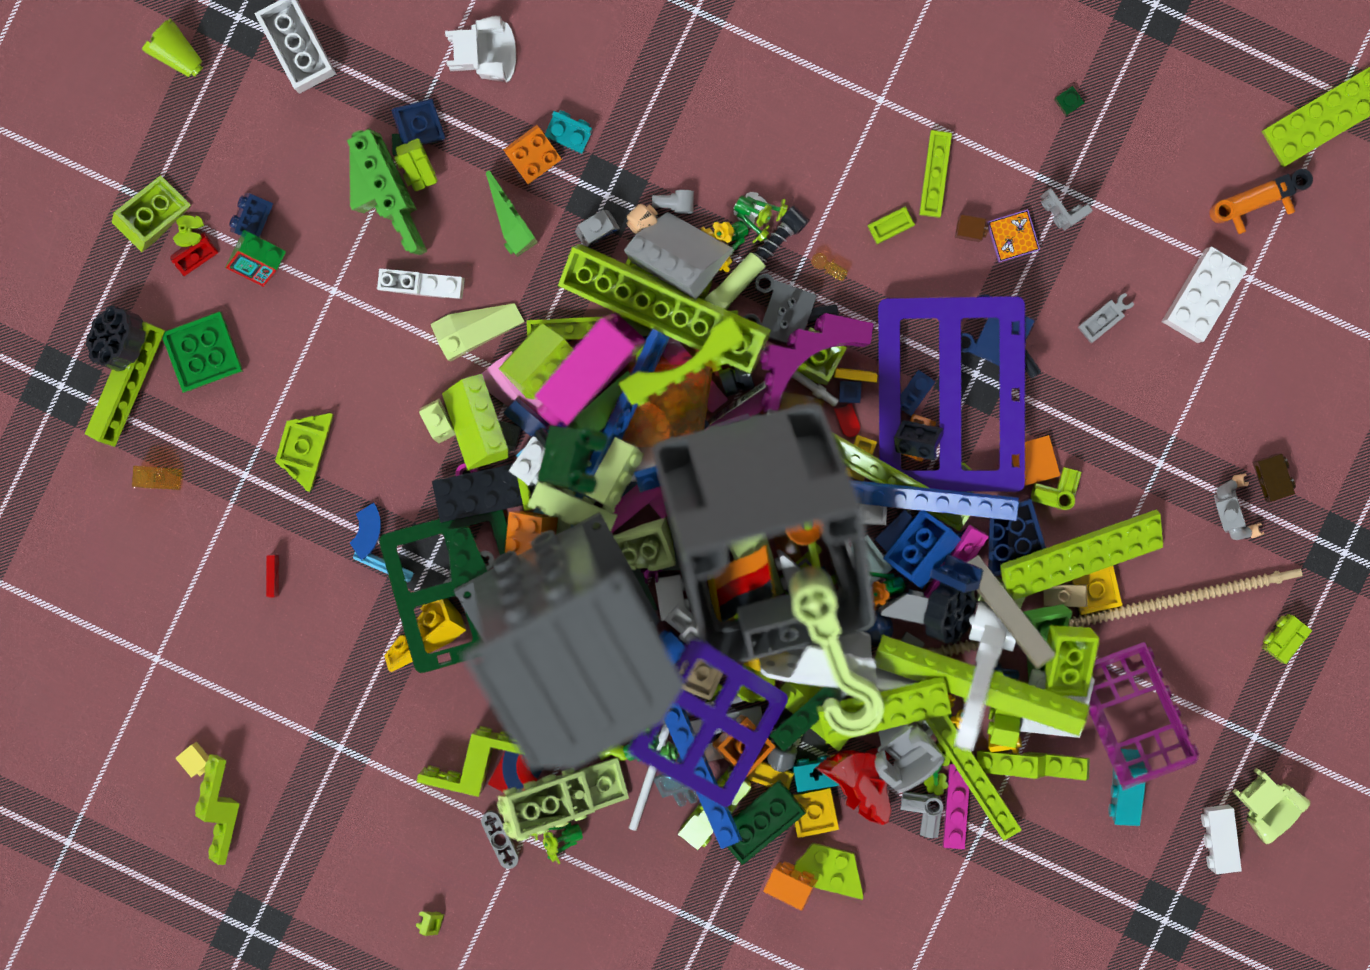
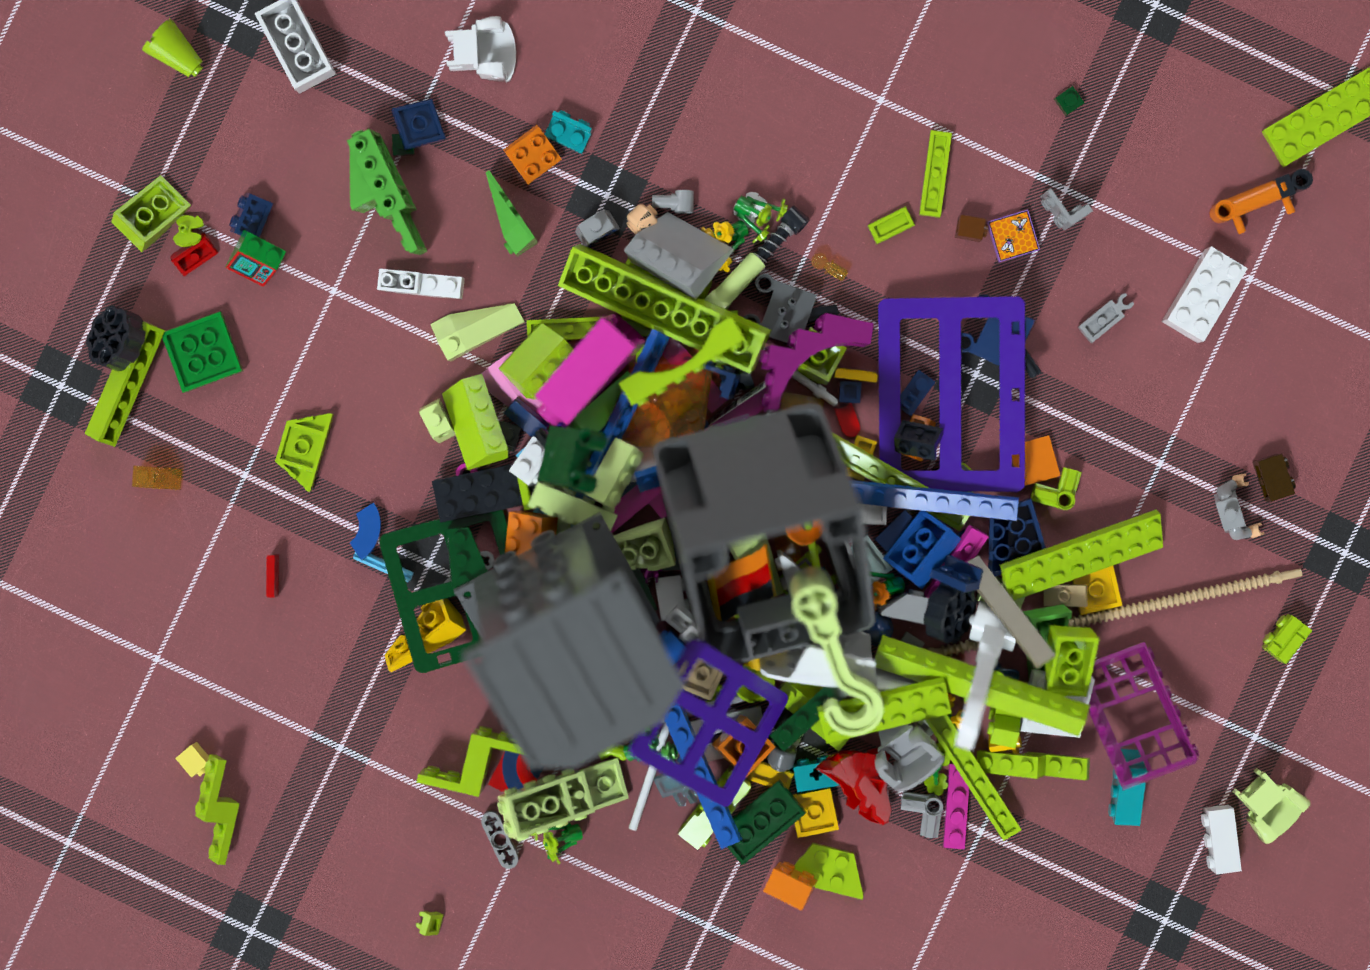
lime brick [395,138,438,191] -> none
none -> dark blue bracket [704,360,741,399]

